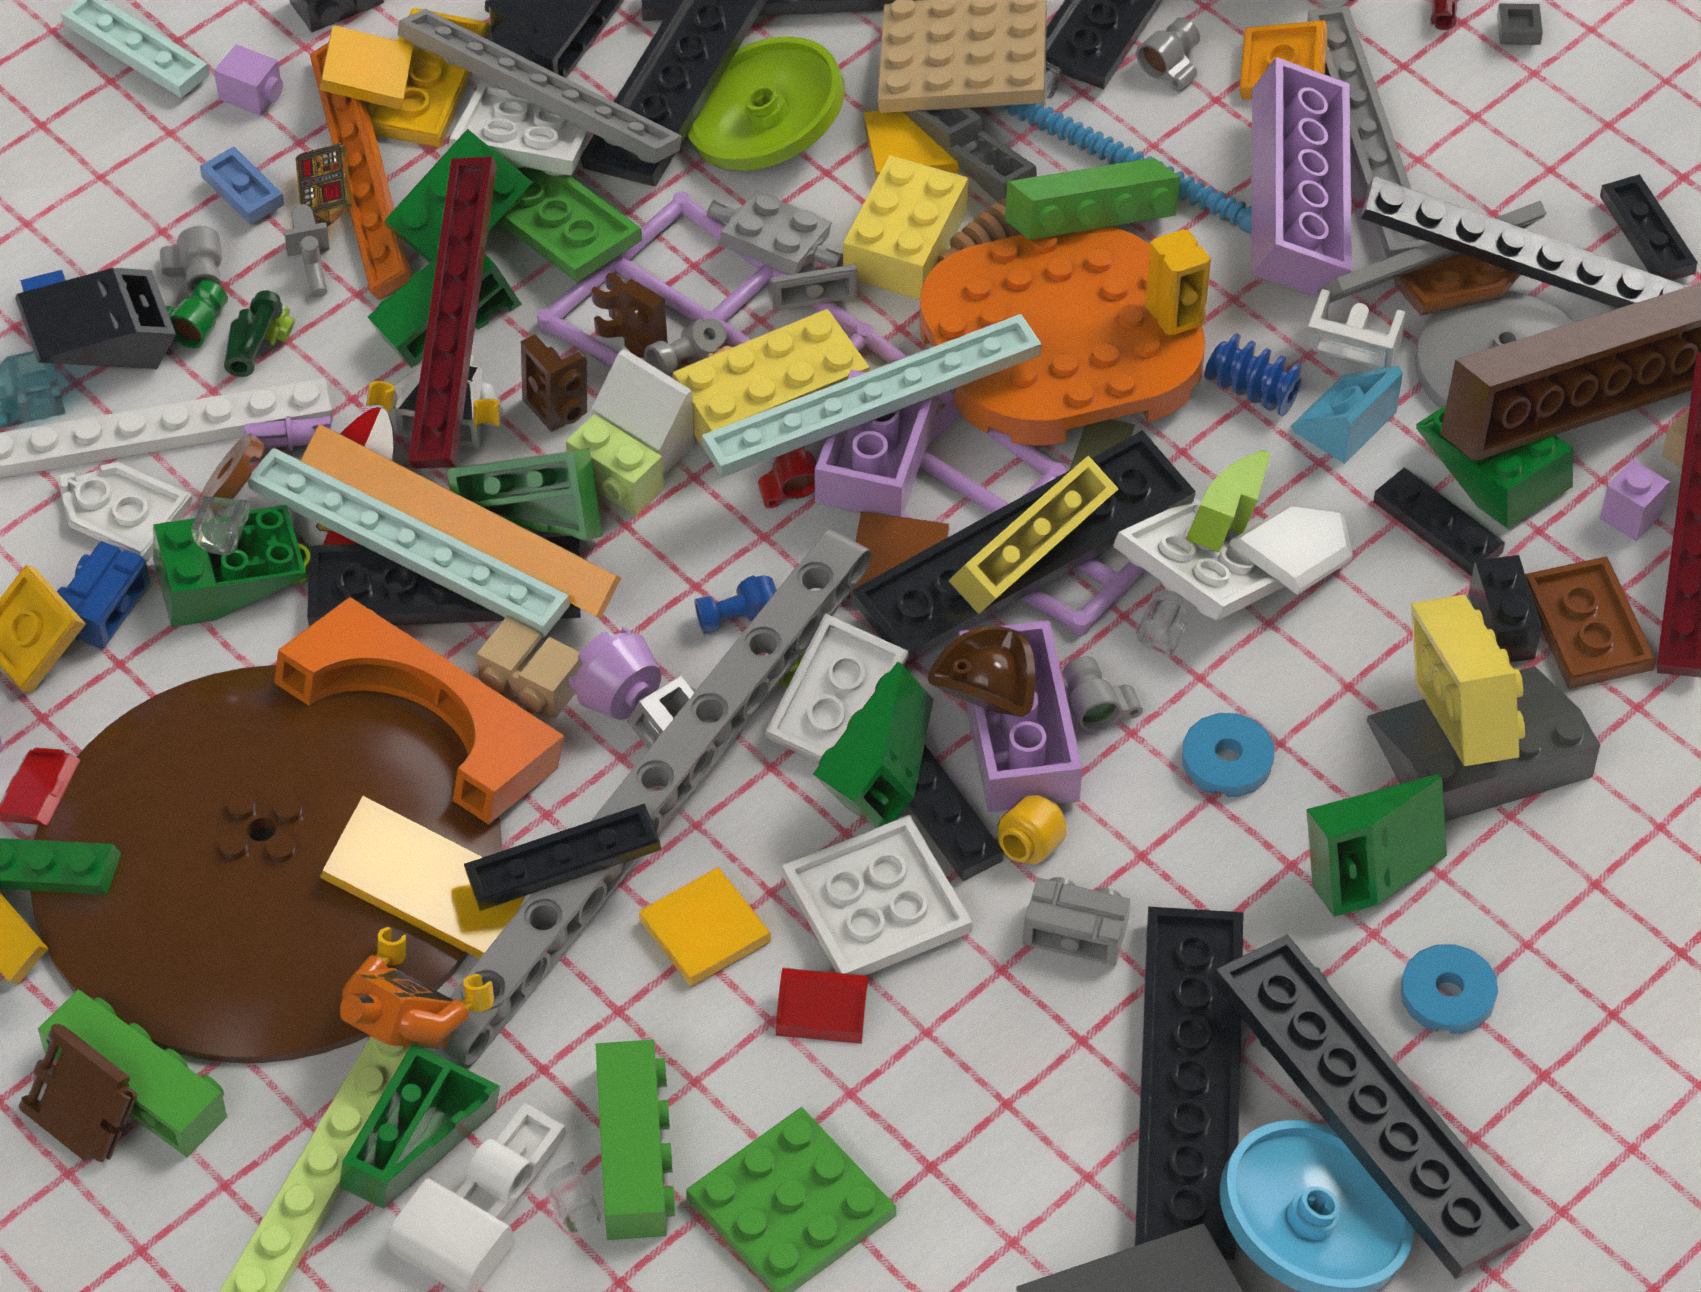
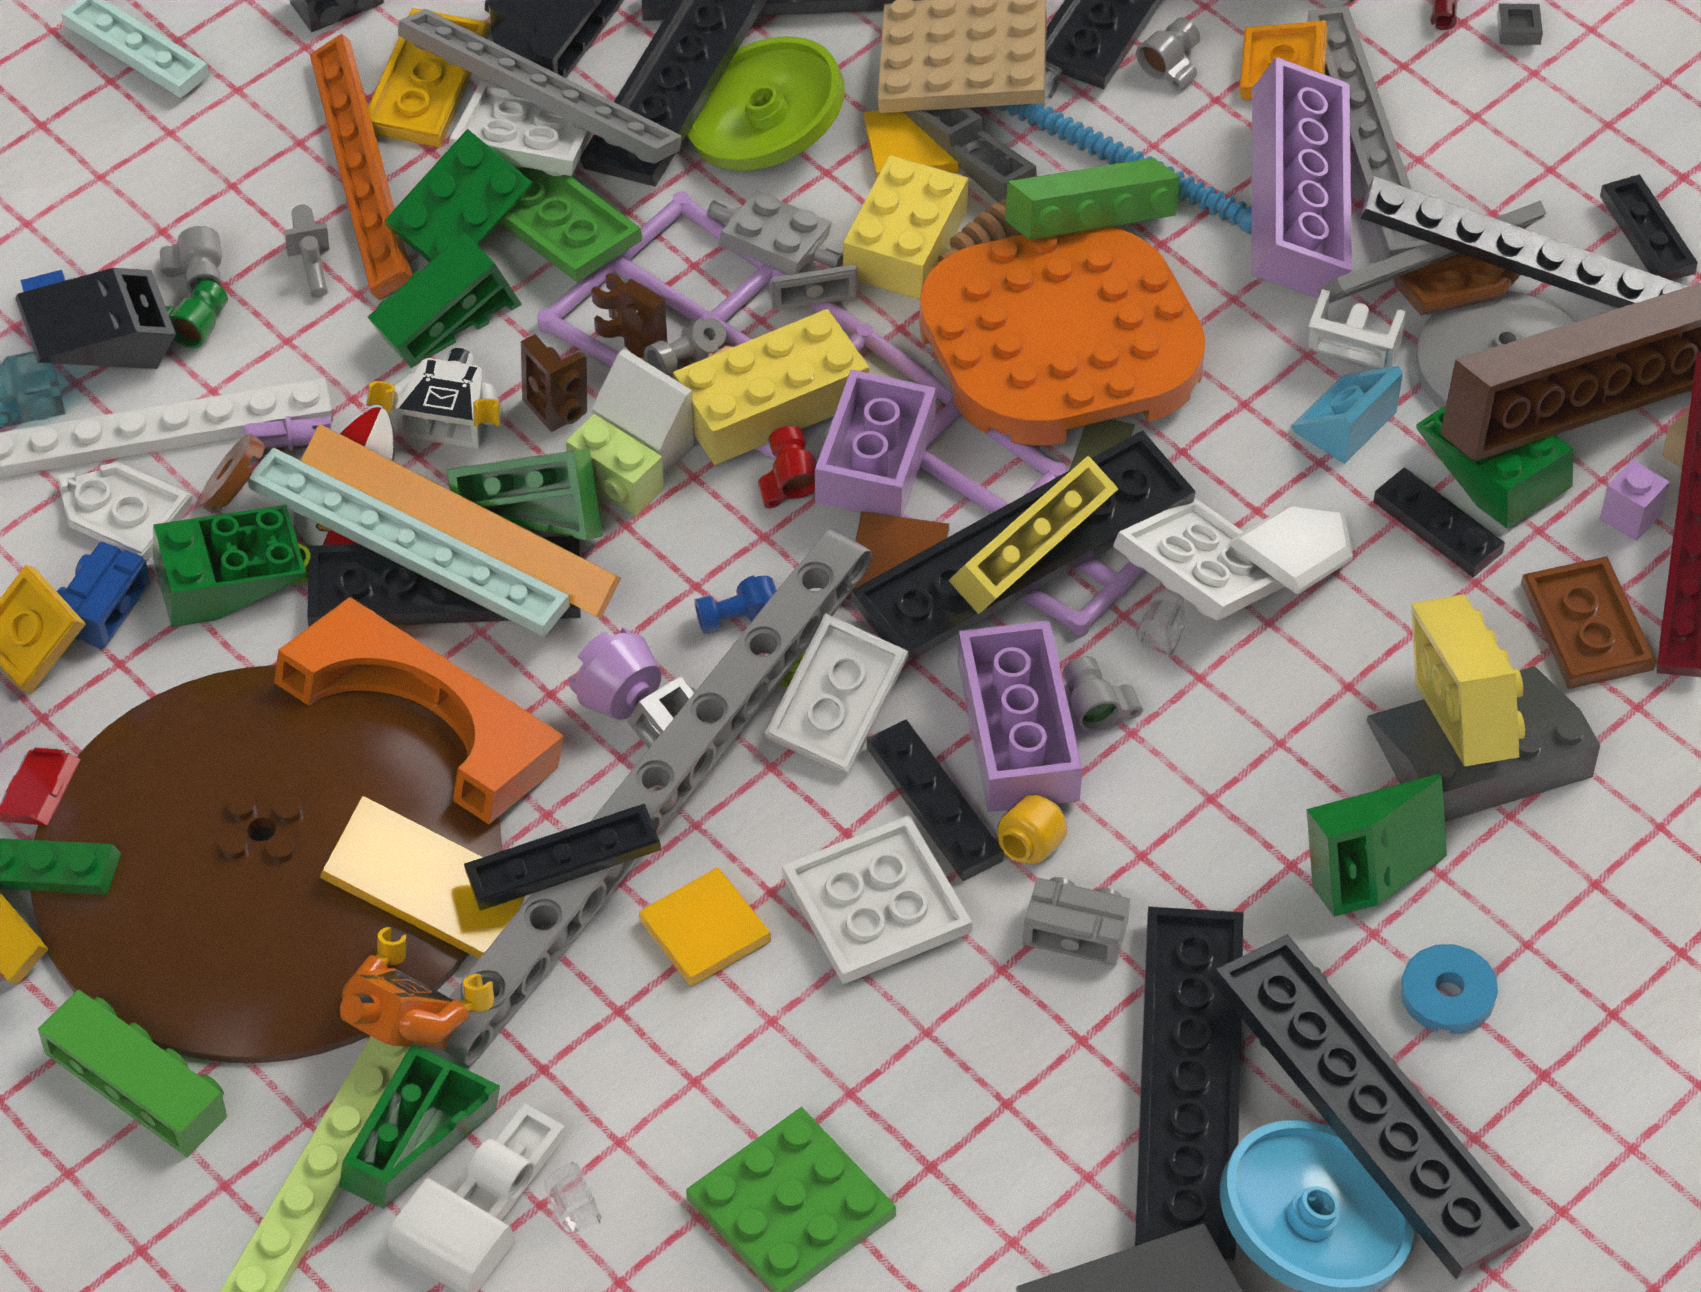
reddish brown plate [18,1024,138,1162] -> none
clear brick [191,496,250,555] -> none
medium blue plate [200,146,284,225] -> none
lavender brick [214,44,283,116] -> none
dark green plant [224,290,283,377] -> none
lime plate [264,306,295,346] -> none
slope [295,143,352,227] -> none
yellow tile [319,25,413,110] -> none
dark red plate [408,156,497,469] -> none
tan piece [476,616,583,719] -> none
bright green brick [595,1039,675,1240] -> none
light aqua plate [702,314,1042,478] -> none
red piece [776,968,869,1044] -> none
green slope [813,661,934,828] -> none
reddish brown hat [928,625,1035,717] -> none
yellow brick [1145,229,1211,336] -> none
dark azure tile [1182,713,1274,797] -> none
lime slope [1186,450,1271,552] -> none
blue piece [1204,333,1302,417] -> none
black brick [1469,555,1542,662] -> none

